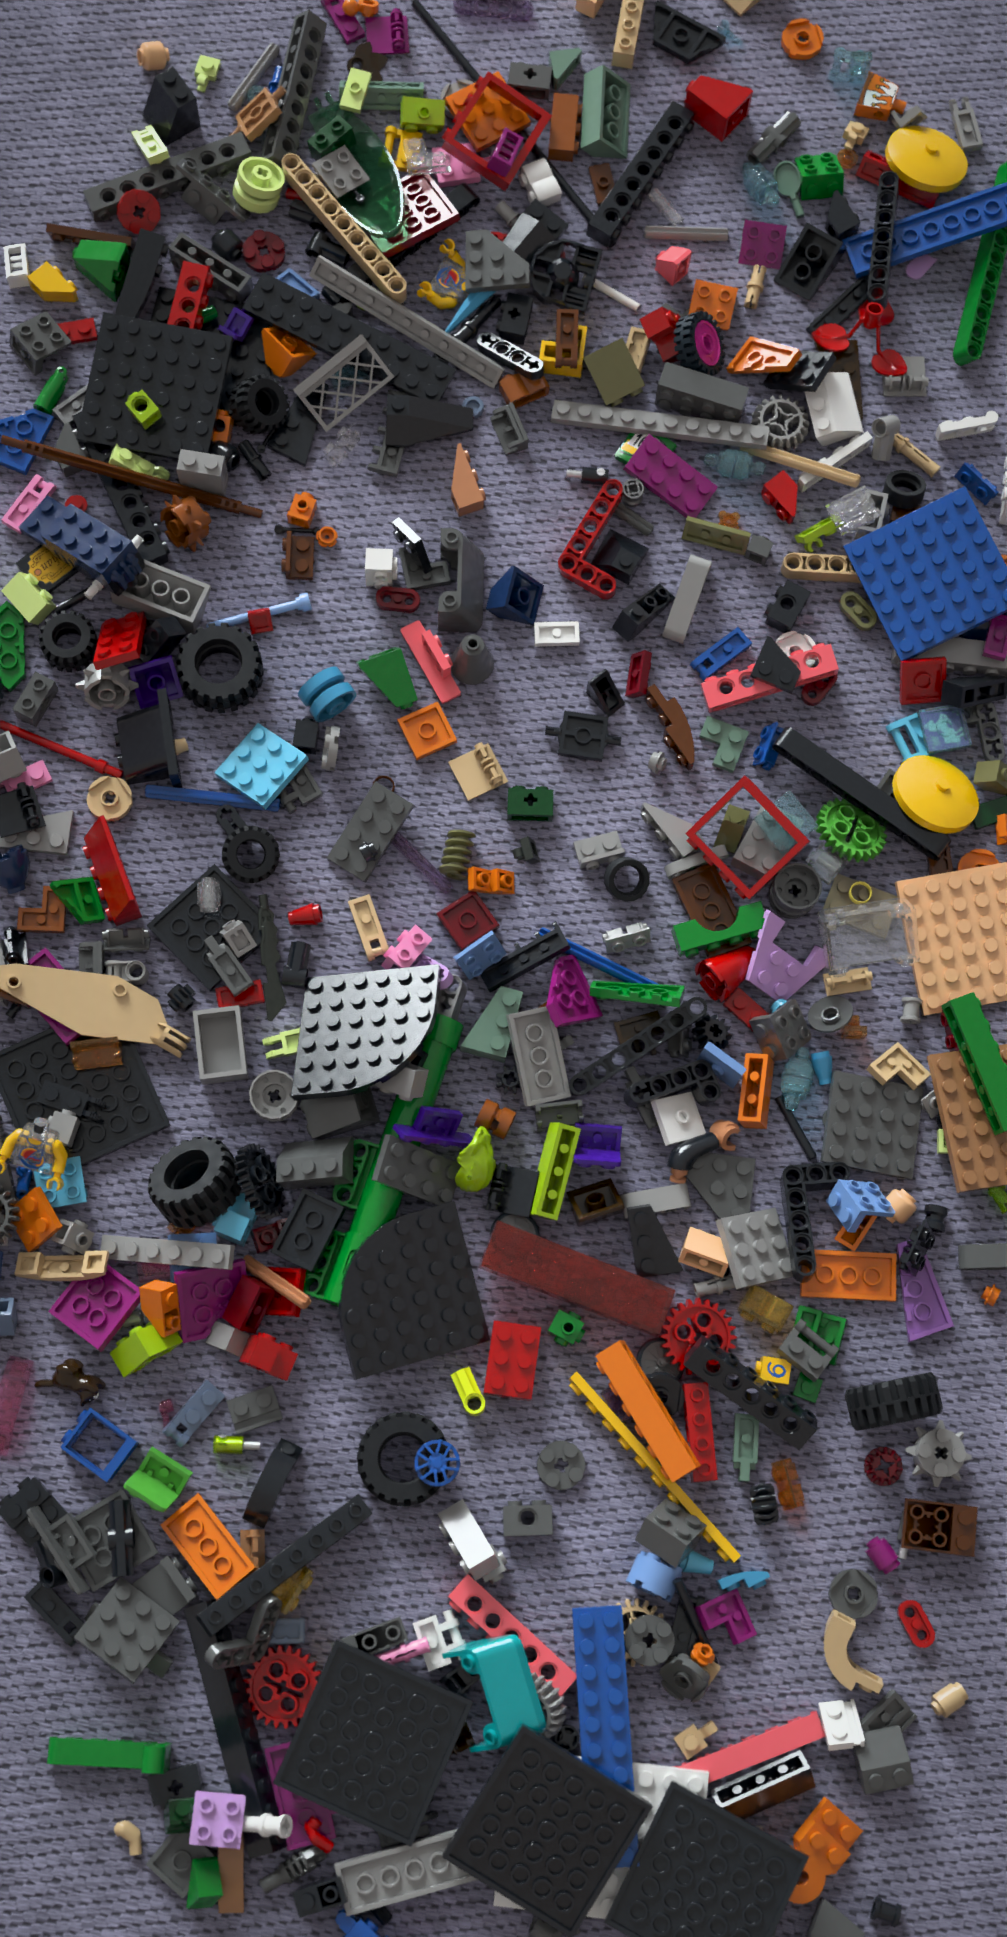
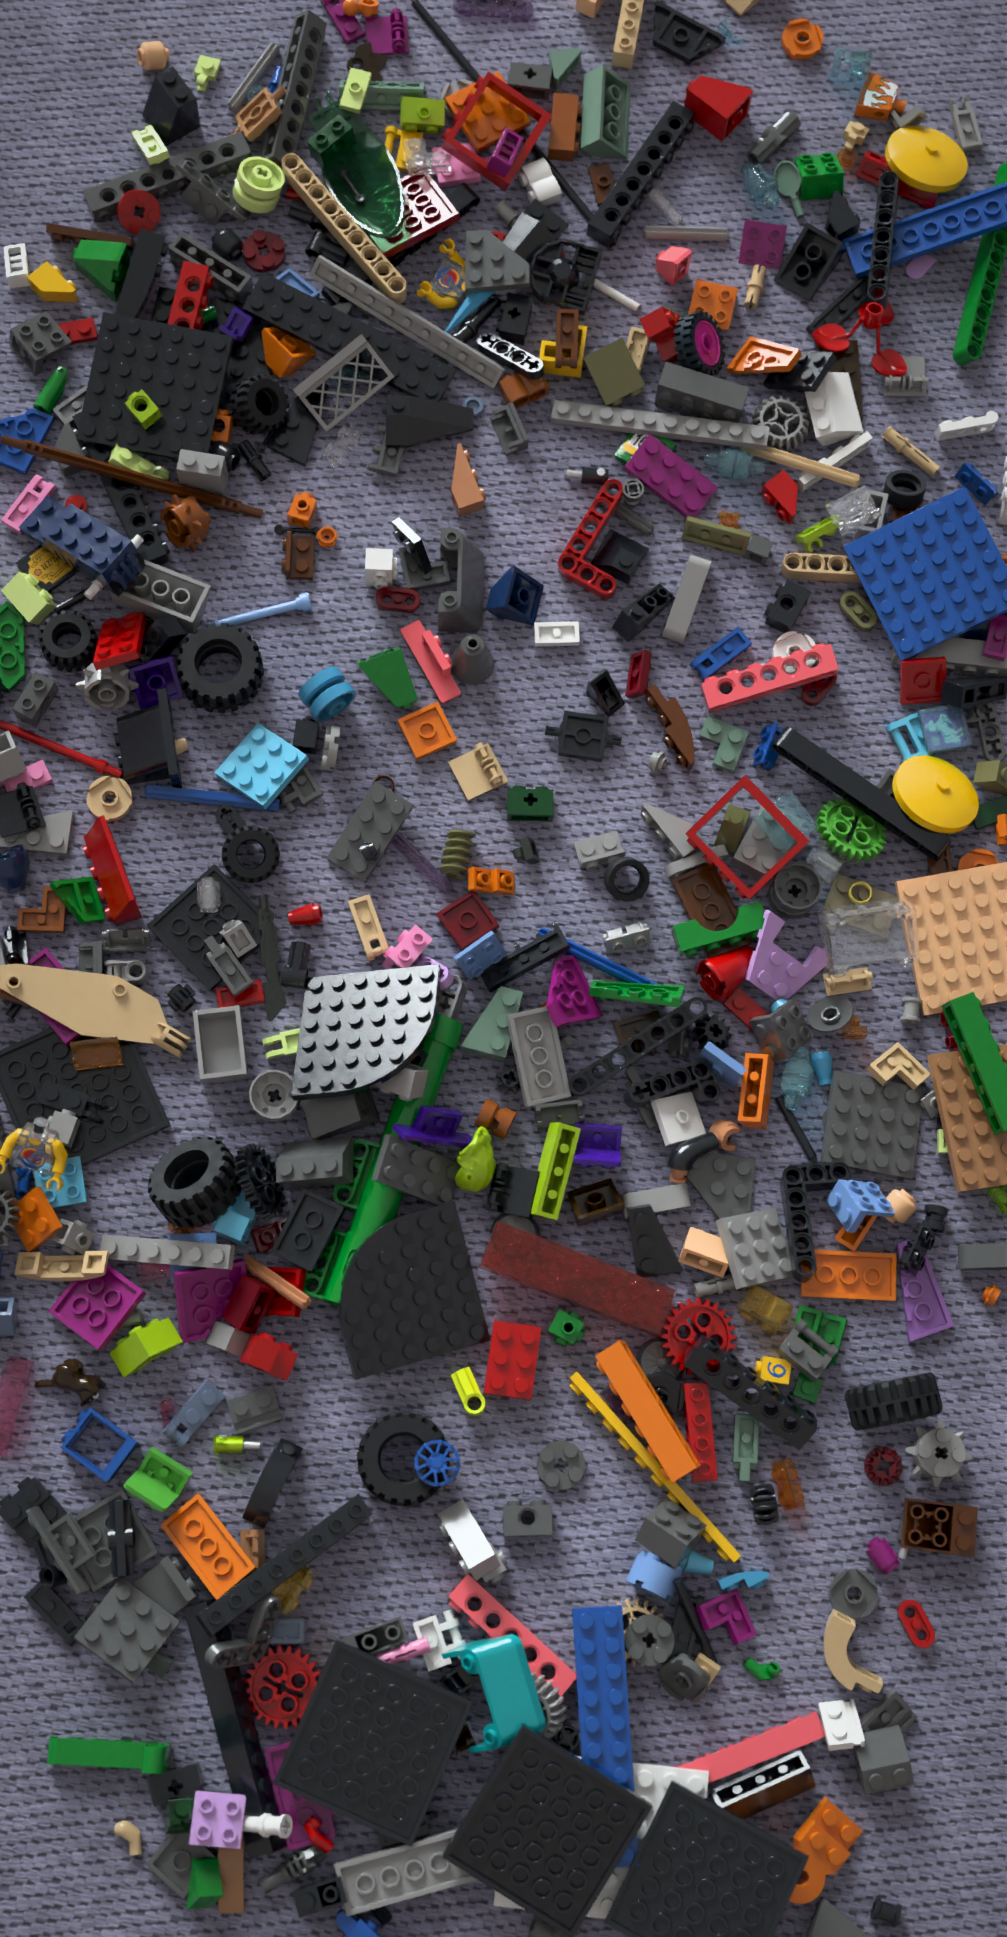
orange slope [139,1280,181,1337] -> none
red tile [247,607,274,635] -> none
light grey hinge [311,145,370,198] -> none
tan plate [673,1720,718,1760] -> none
orange plate [691,1642,715,1667] -> none
black wing [750,636,801,694] -> none
light grey piece [871,415,901,461] -> none
tan brick [930,1682,969,1718] -> none
none -> green arm [742,1657,780,1681]

